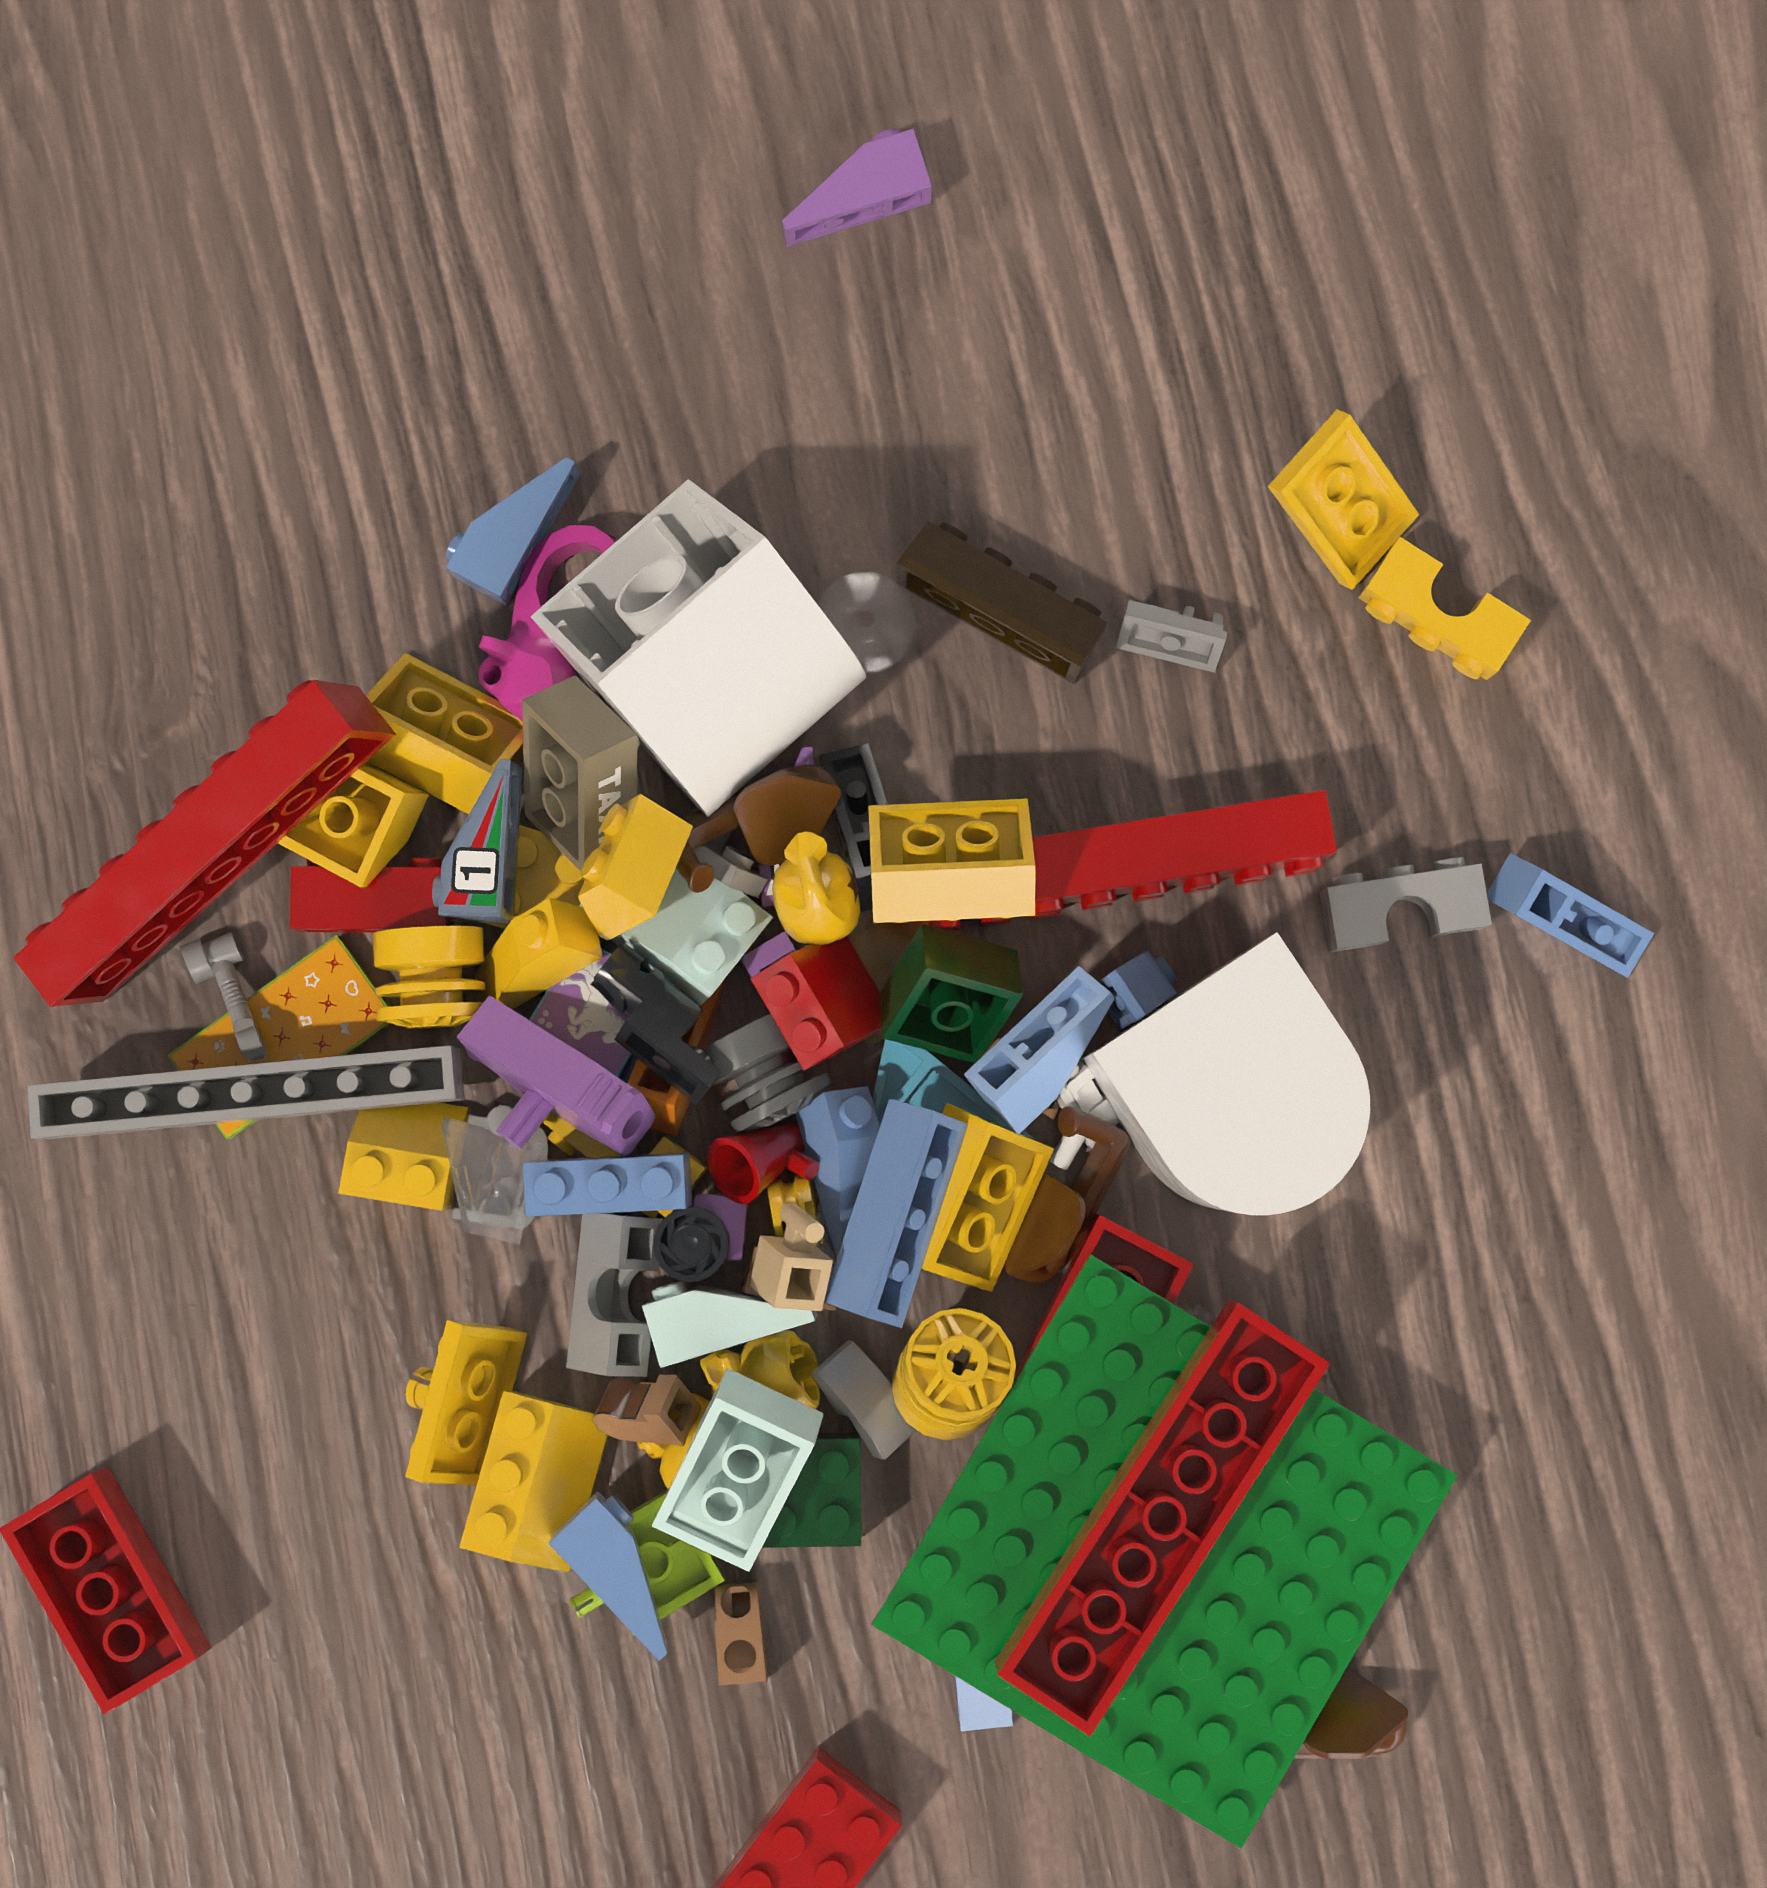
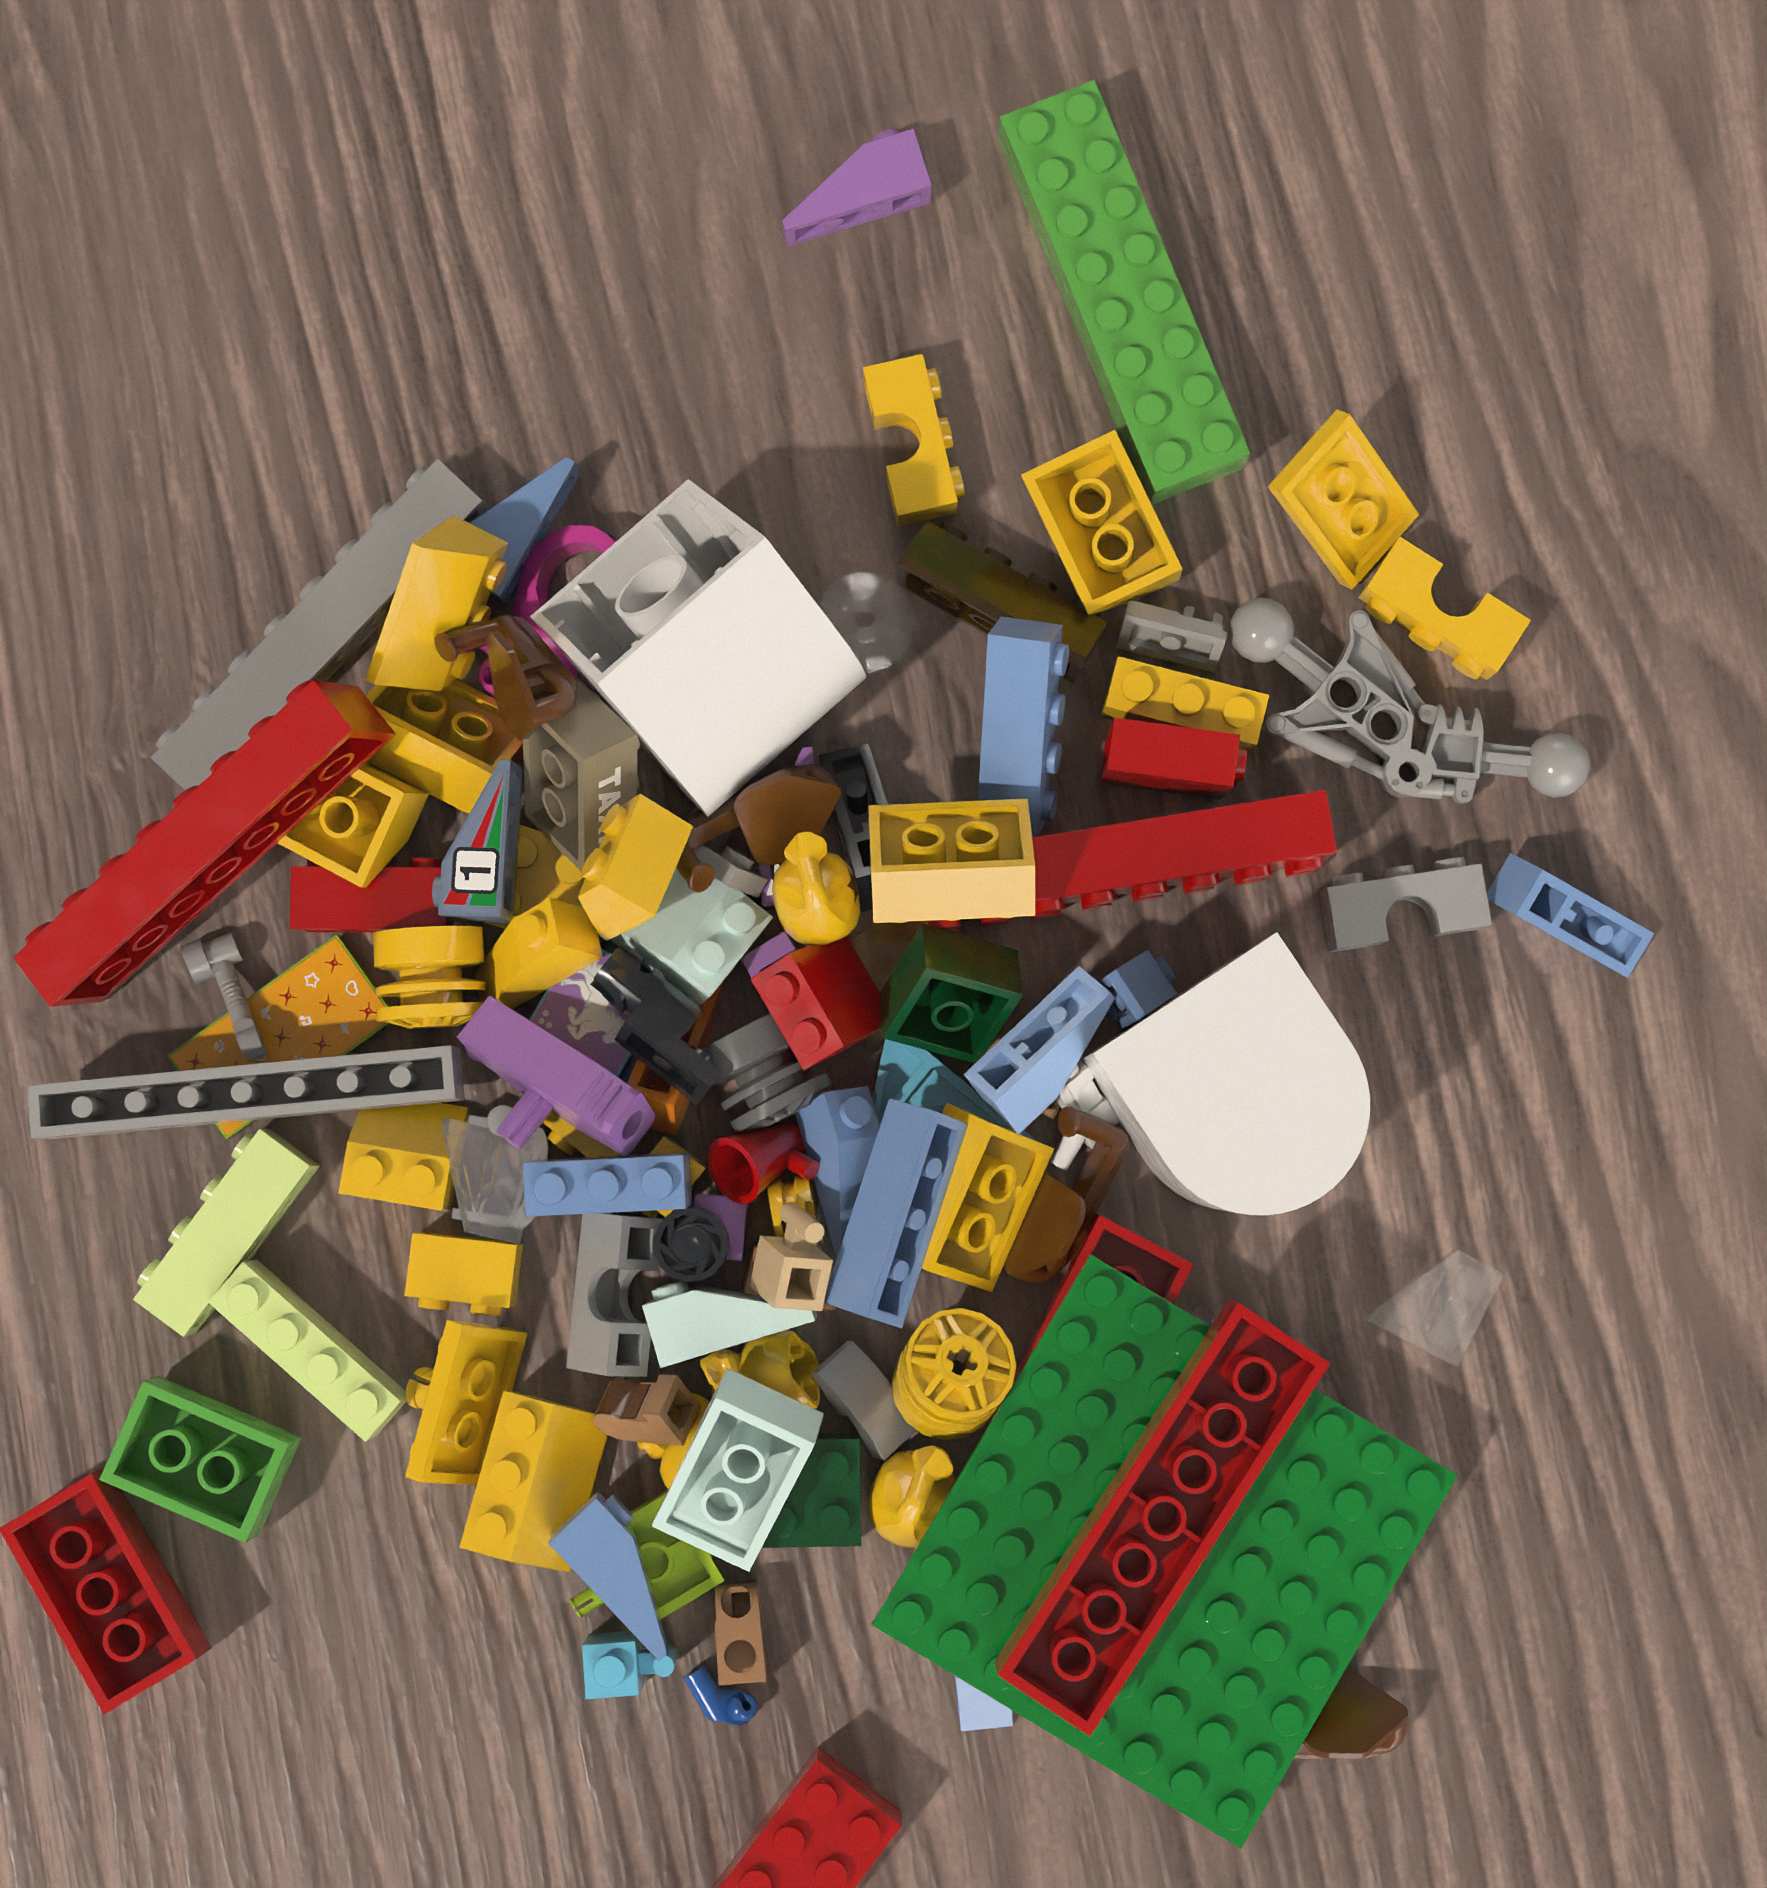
none -> bright green brick [99,1376,302,1543]
none -> yellowish green brick [133,1129,320,1337]
none -> light grey brick [150,459,488,790]
none -> yellowish green brick [208,1259,407,1442]
none -> yellow slope [365,515,509,691]
none -> yellow brick [404,1232,523,1316]
none -> reddish brown piece [434,615,577,741]
none -> medium azure brick [582,1631,679,1699]
none -> blue arm [683,1664,758,1725]
none -> yellow arch [863,354,965,527]
none -> yellow piece [866,1445,956,1548]
none -> medium blue brick [978,616,1069,838]
none -> bright green brick [997,80,1250,505]
none -> yellow slope [1021,430,1182,615]
none -> red brick [1100,717,1247,800]
none -> yellow arch [1101,656,1269,754]
none -> light grey piece [1229,597,1590,804]
none -> clear wing [1365,1249,1505,1367]

